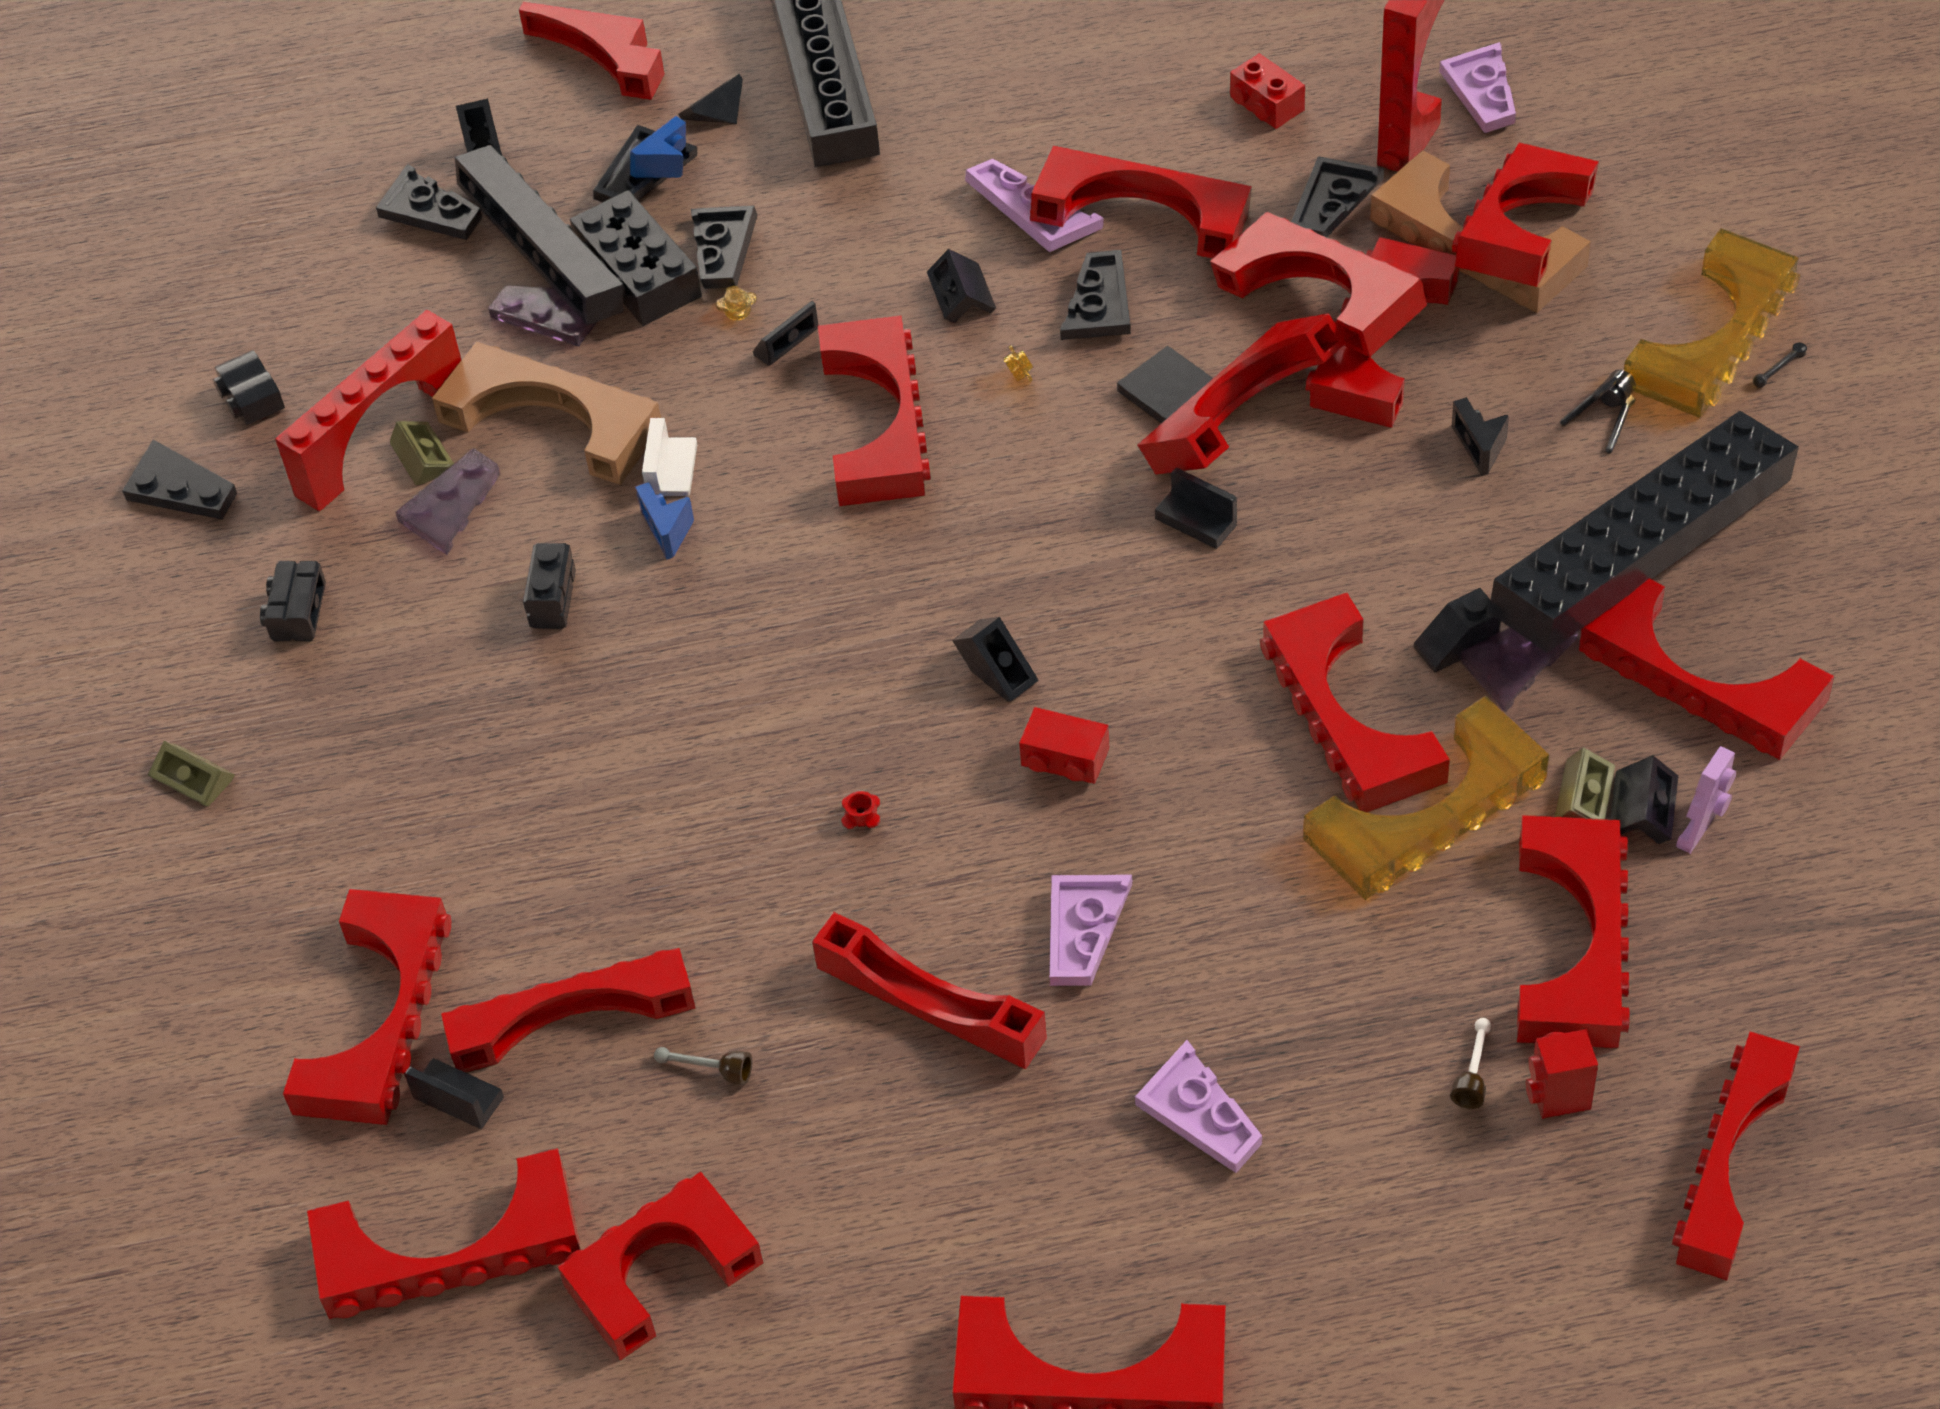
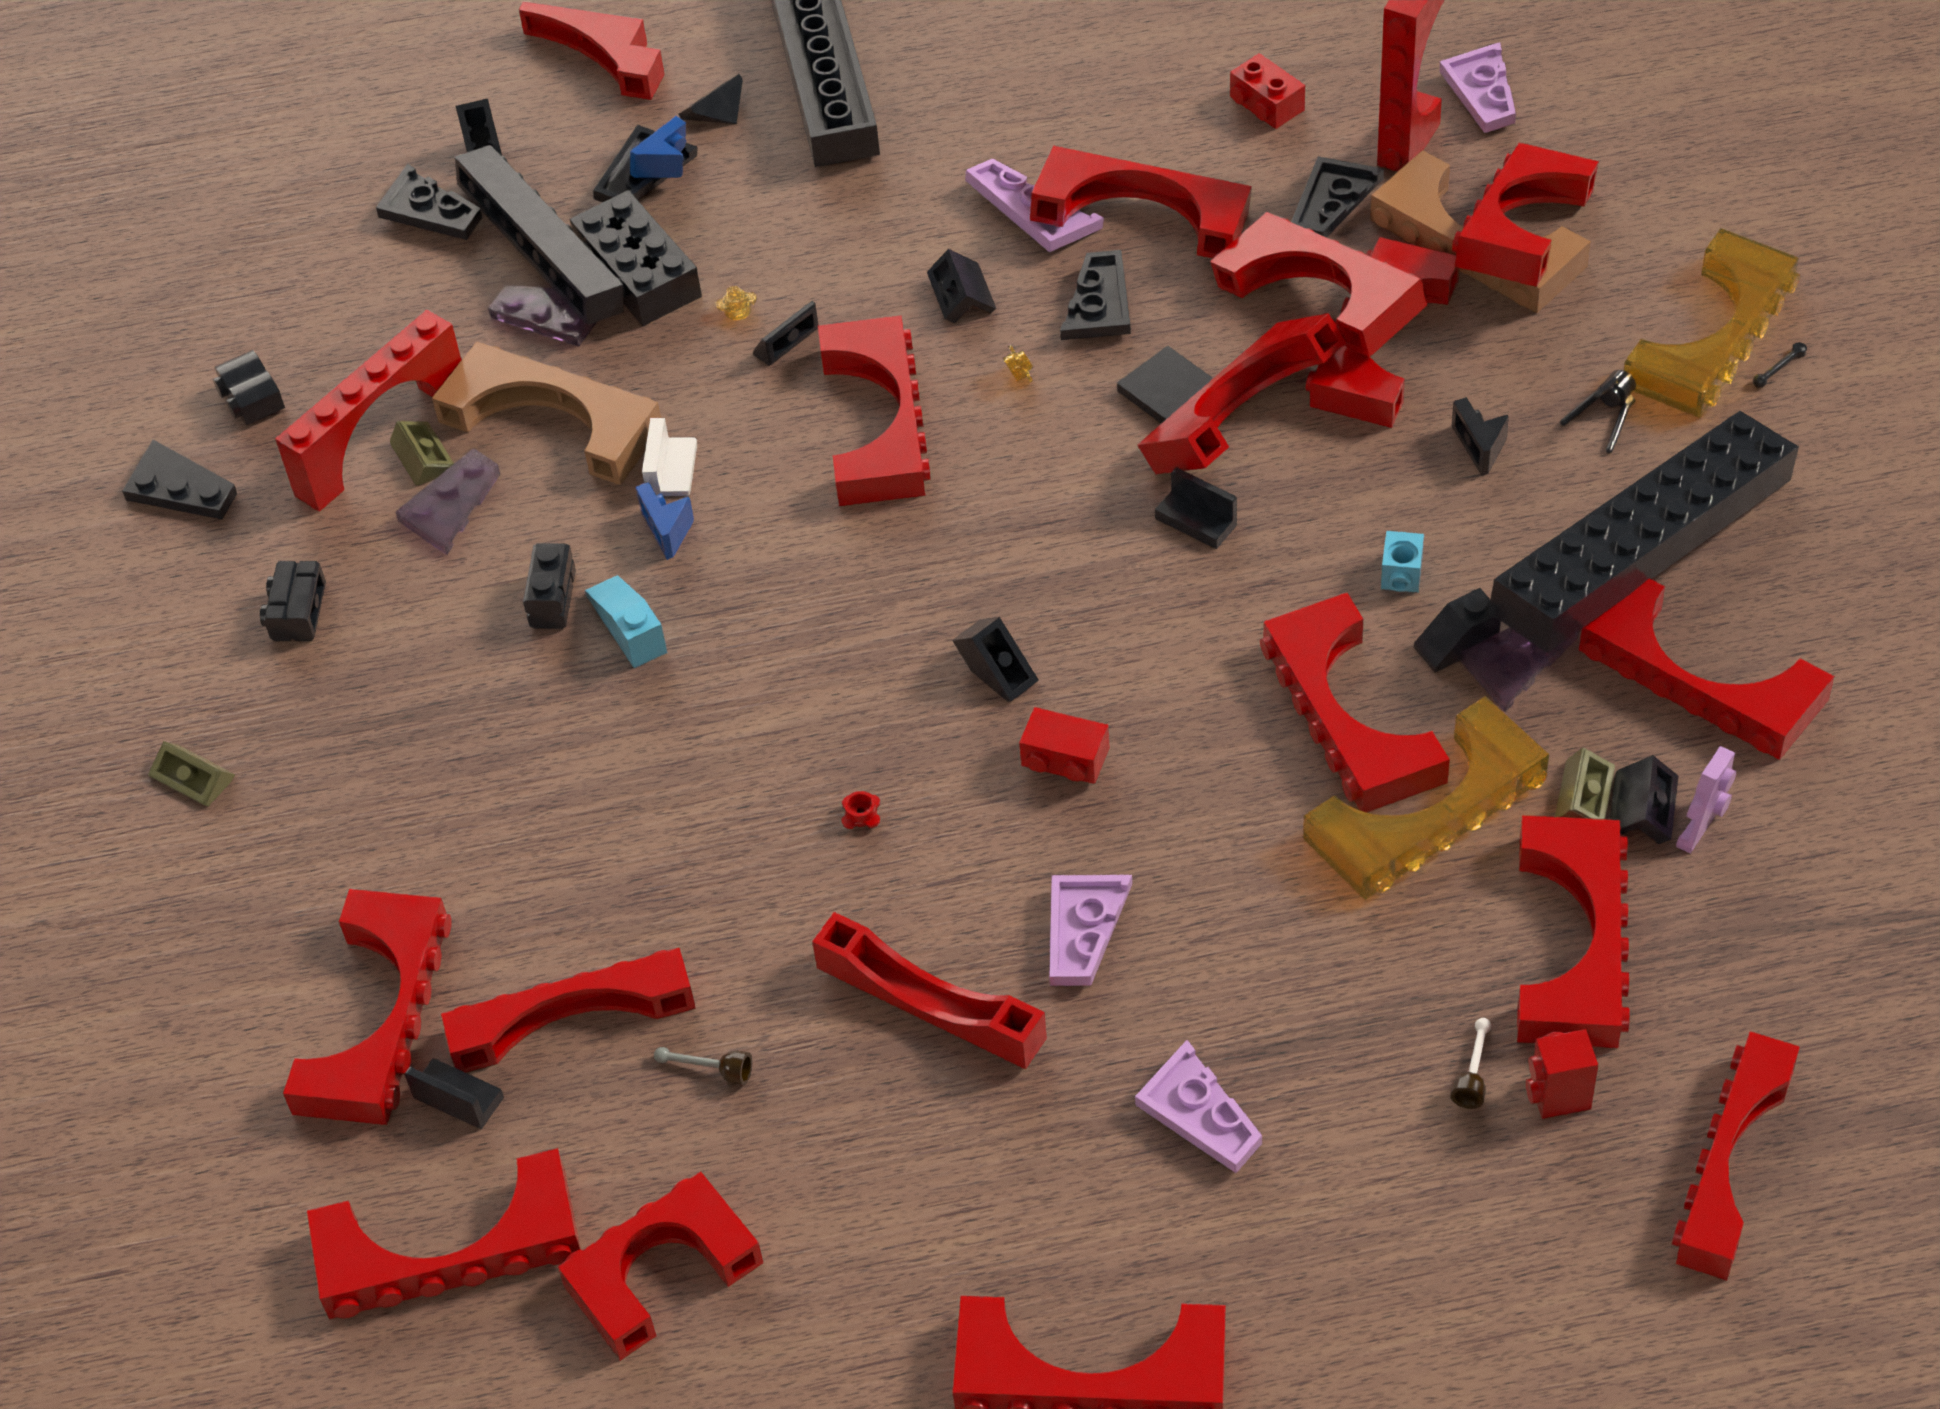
black wing [691,205,758,289] -> none
none -> medium azure slope [585,575,667,668]
none -> medium azure brick [1381,531,1424,593]

